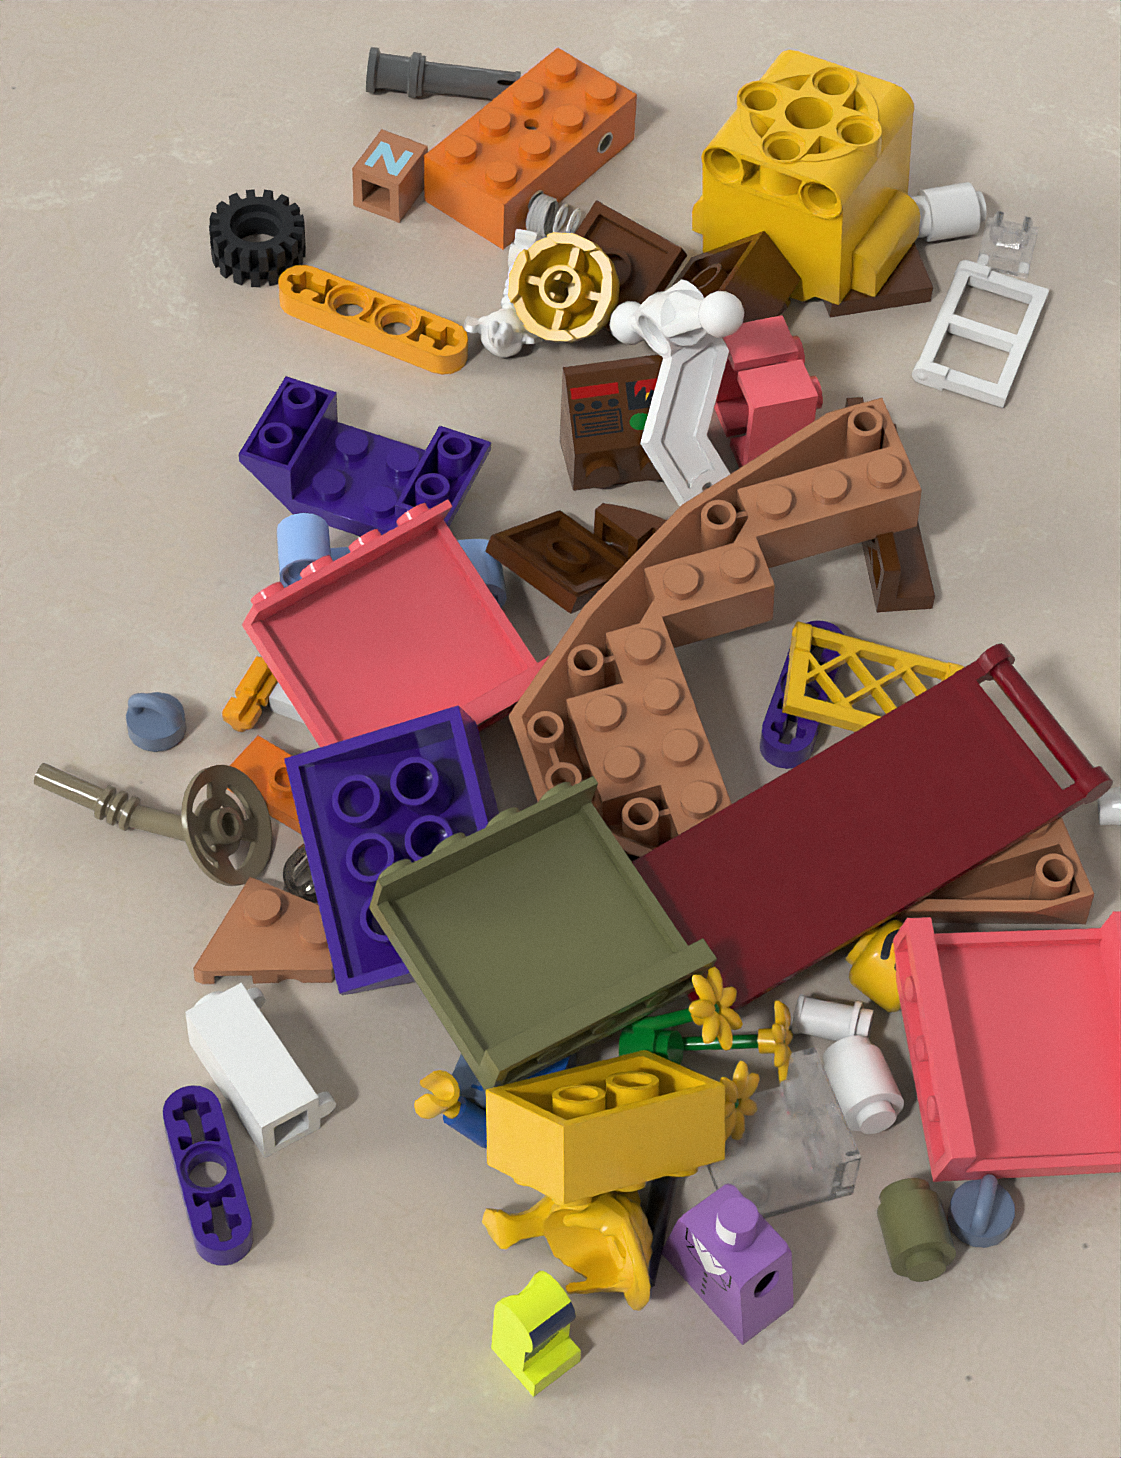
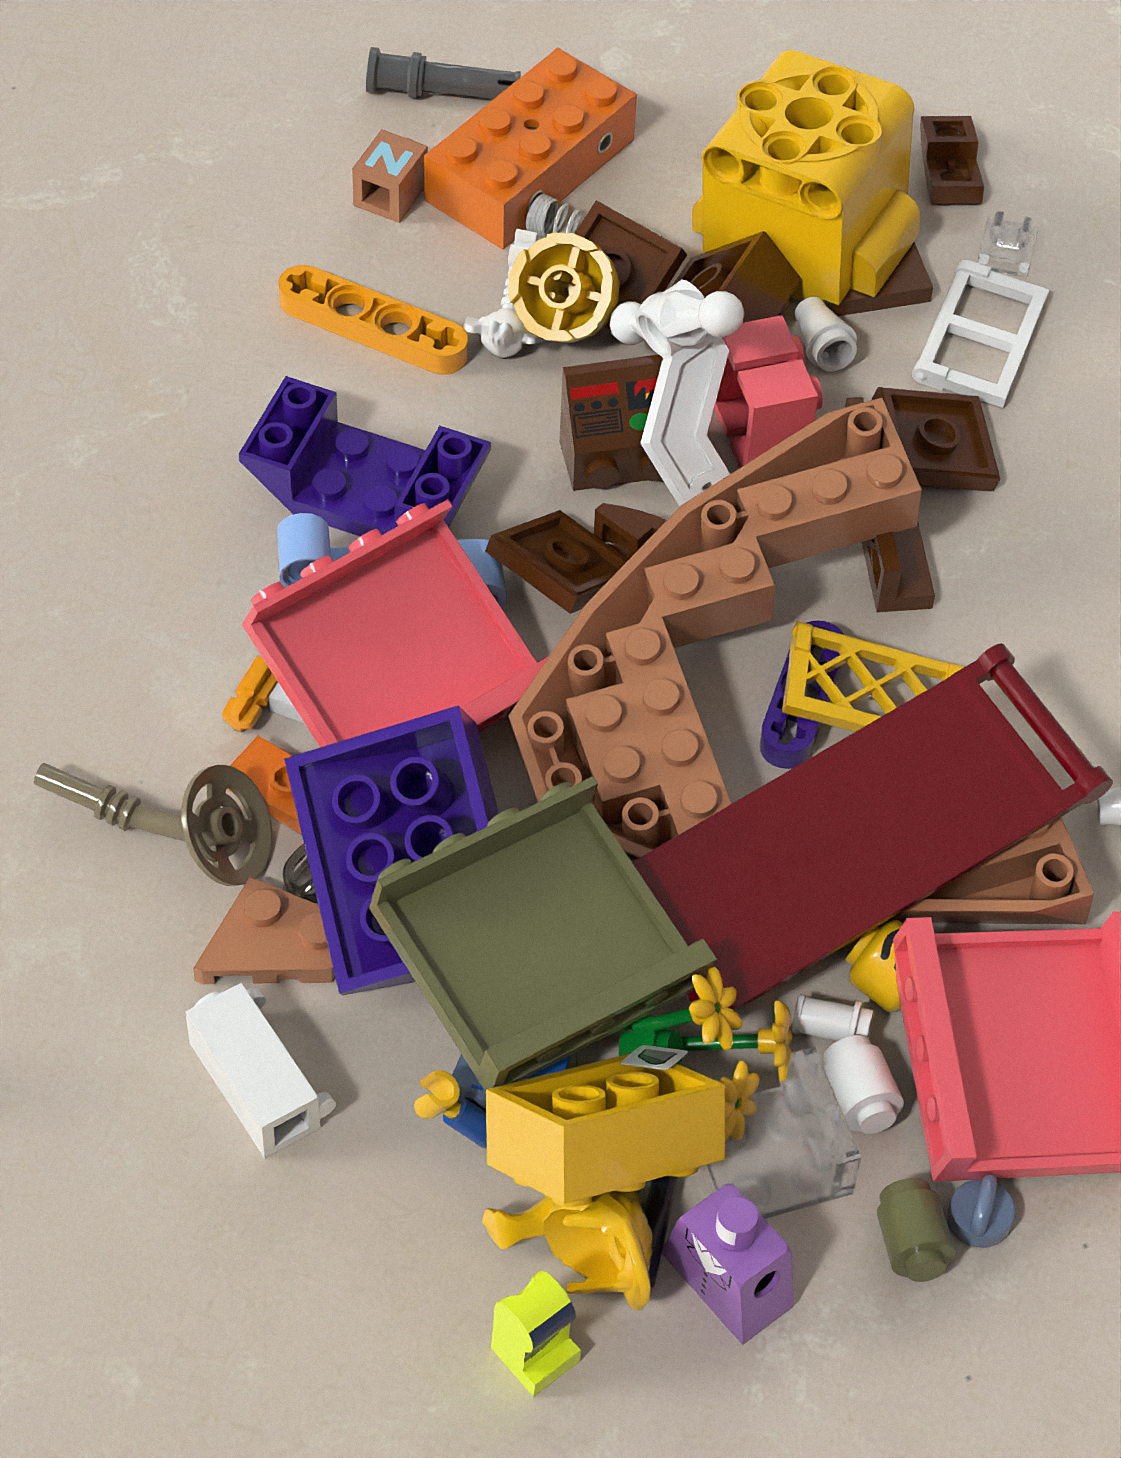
sand blue tile [126,692,186,752] -> none
dark purple beam [163,1085,253,1266] -> none
black tyre [209,189,306,287] -> none
white brick [911,182,986,242] -> none
none -> white sticker [621,1045,688,1070]
none -> white cone [795,297,857,371]
none -> reddish brown tile [872,387,1000,492]
none -> reddish brown slope [920,116,984,204]

